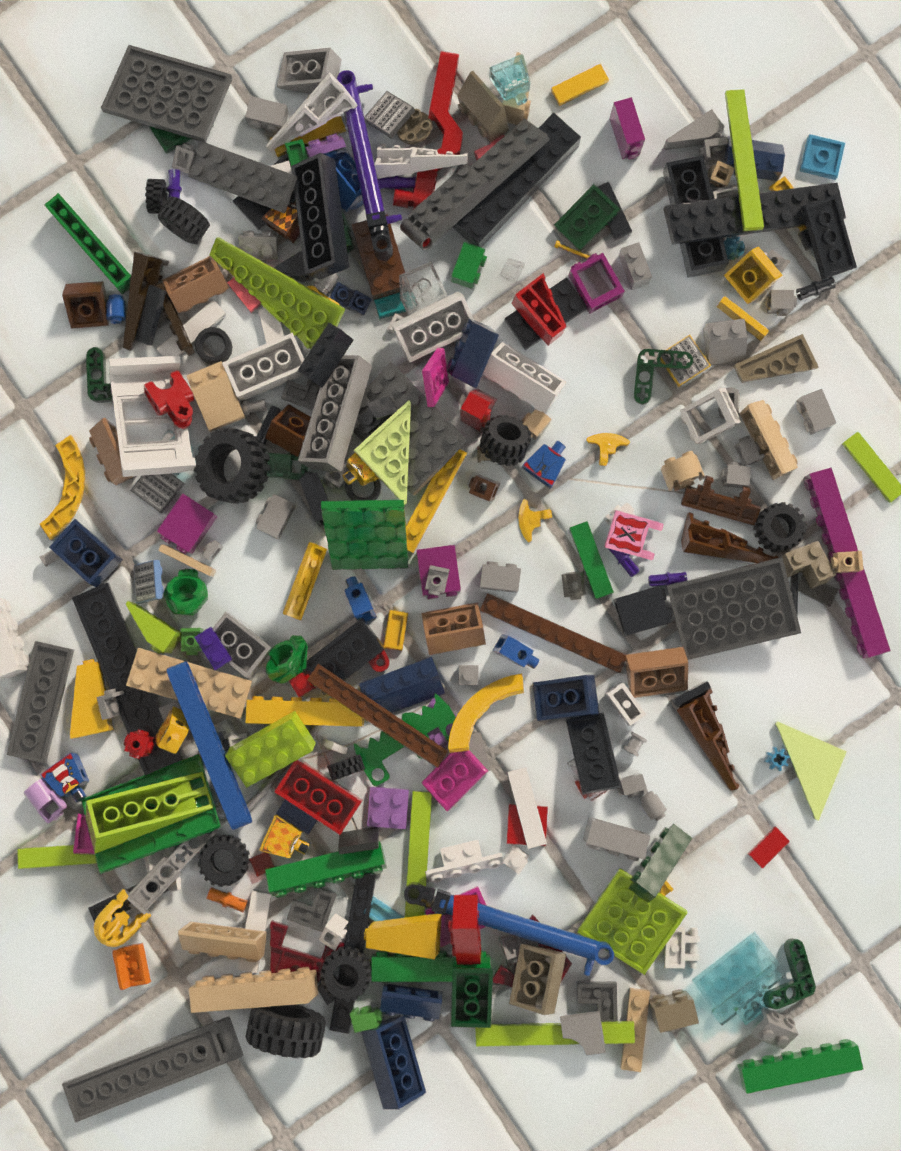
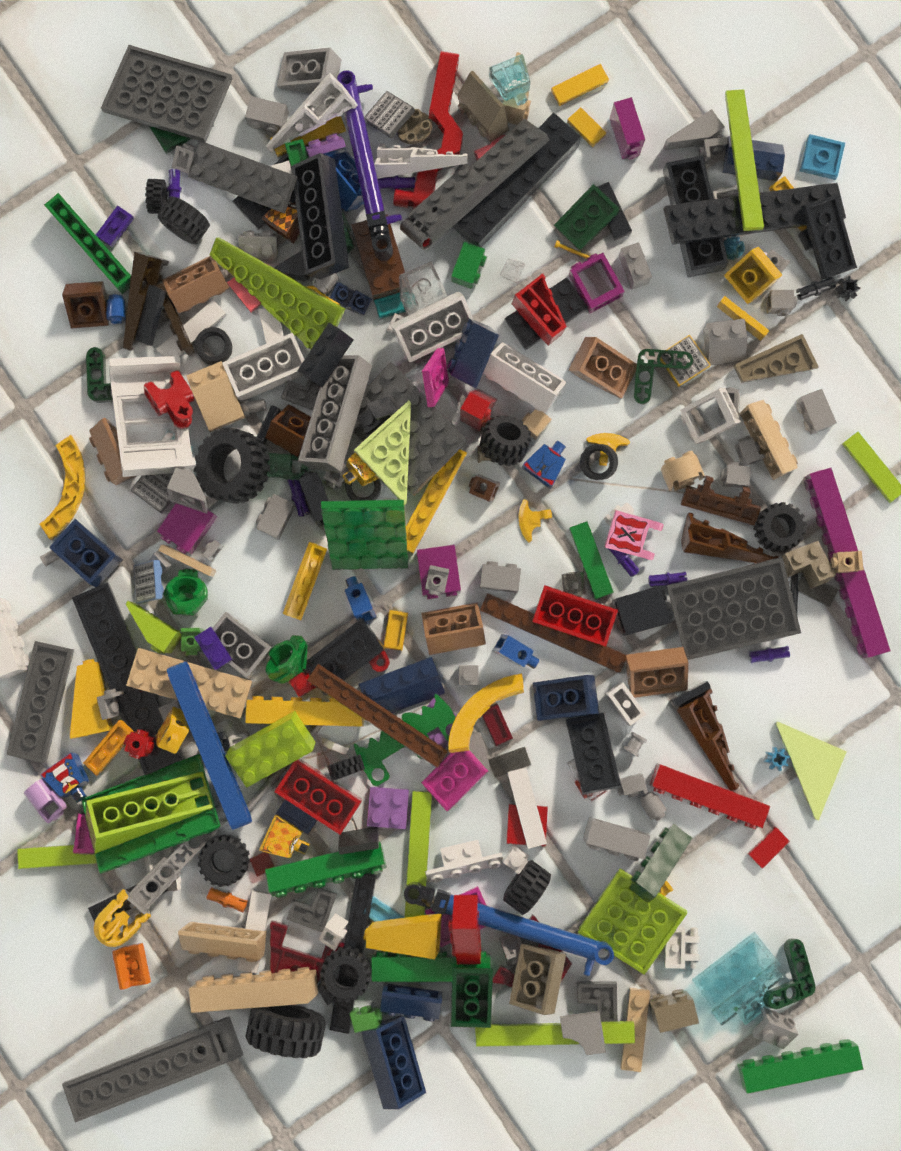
tan brick [707,161,735,188] -> none
none -> light orange tile [83,720,134,776]
none -> dark purple plate [95,205,134,247]
none -> light grey plate [149,551,172,577]
none -> light grey slope [167,467,208,514]
none -> dark purple pin [287,477,310,517]
none -> dark red tile [482,703,513,746]
none -> clear smoke tile [488,746,531,778]
none -> black tyre [503,860,551,915]
none -> red slope [532,585,618,647]
none -> yellow tile [567,107,606,148]
none -> medium nougat slope [568,337,637,399]
none -> black tyre [580,444,618,480]
none -> red brick [649,763,770,830]
none -> dark purple pin [749,646,790,663]
none -> black gear [835,276,861,302]

